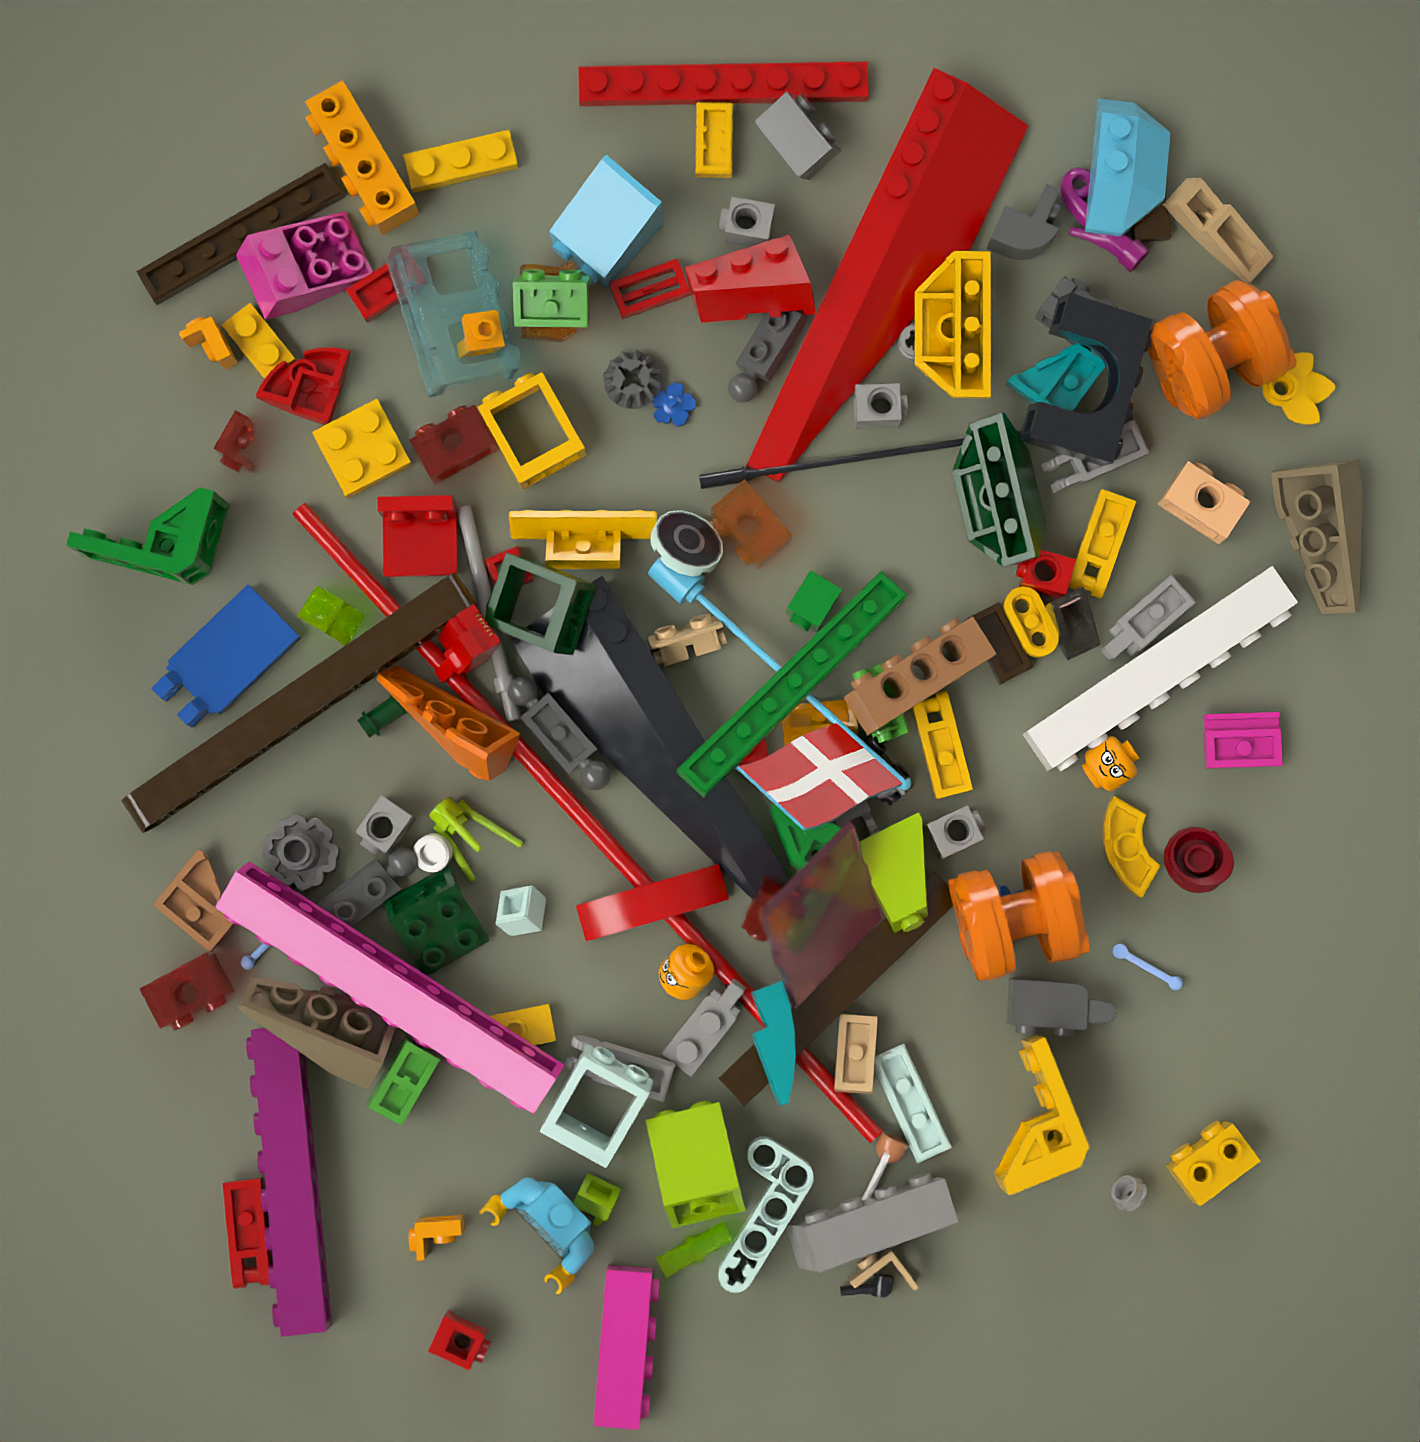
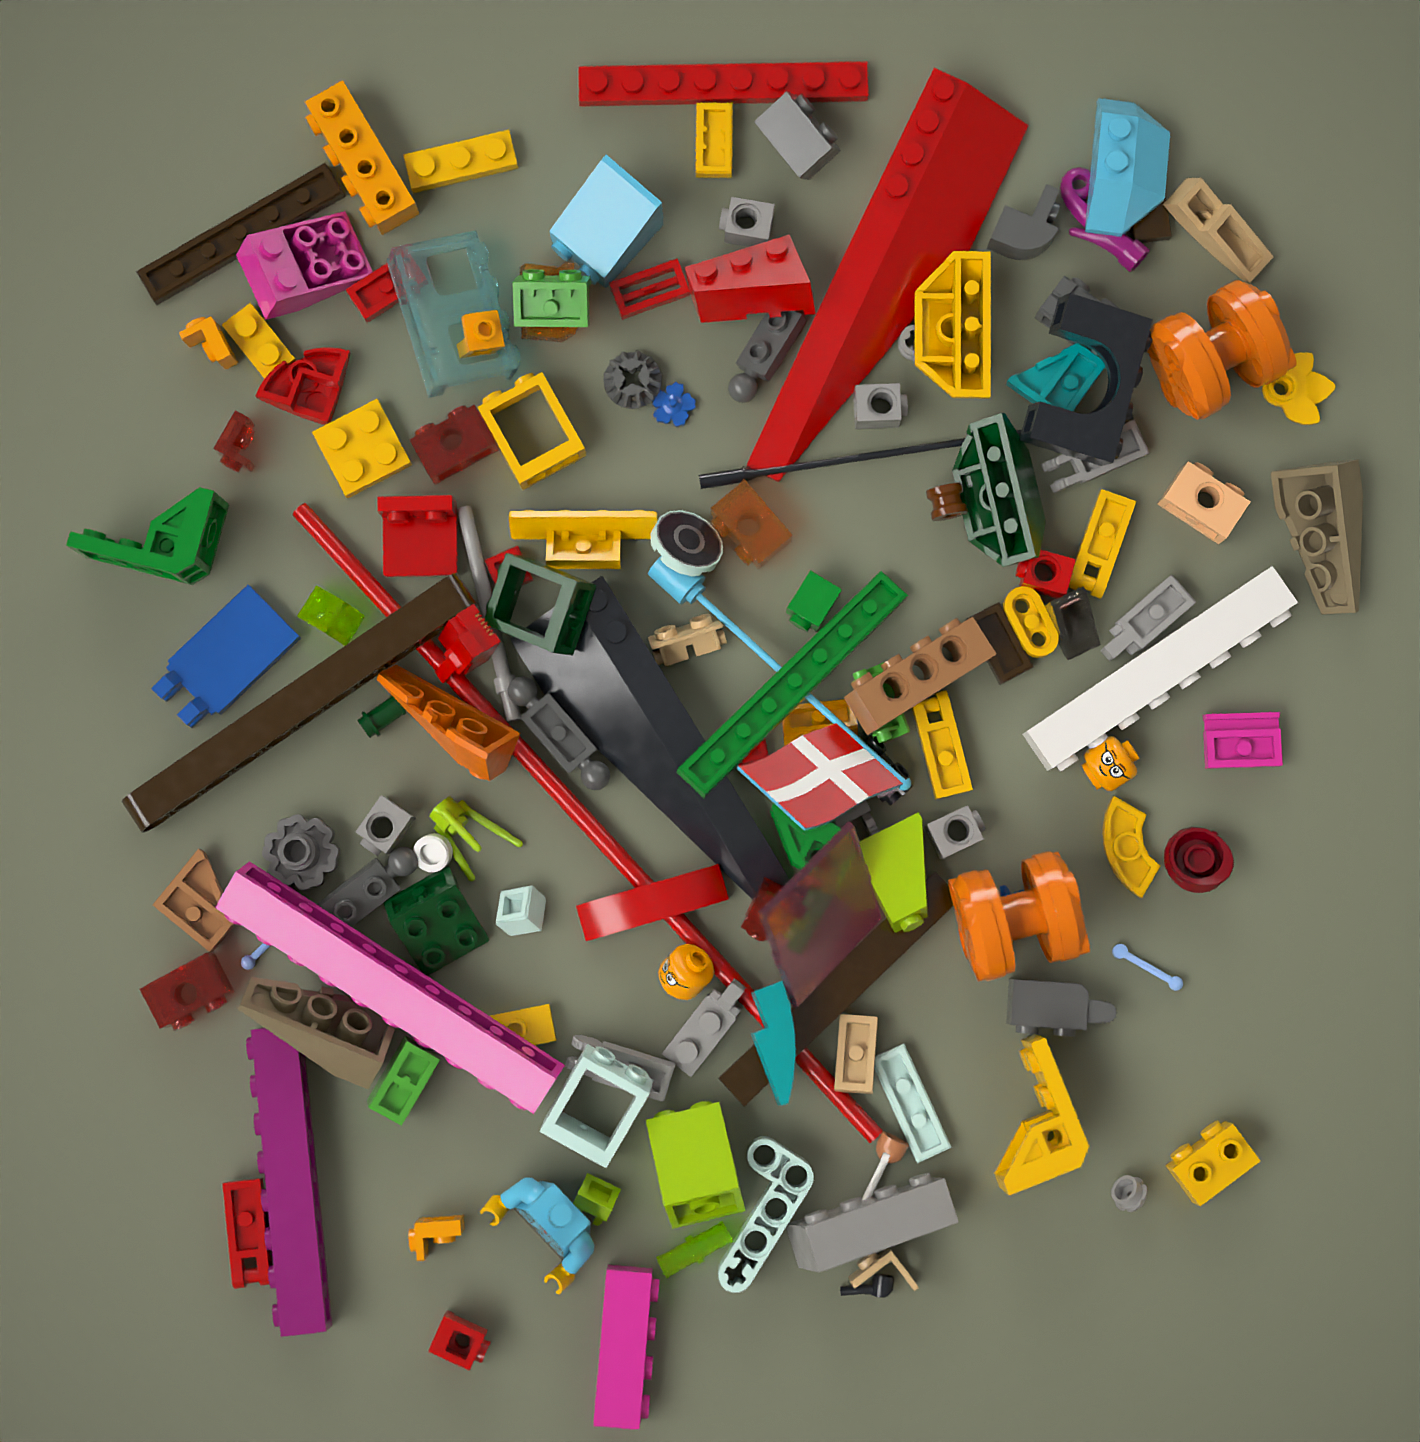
none -> reddish brown wheel [926,483,968,521]

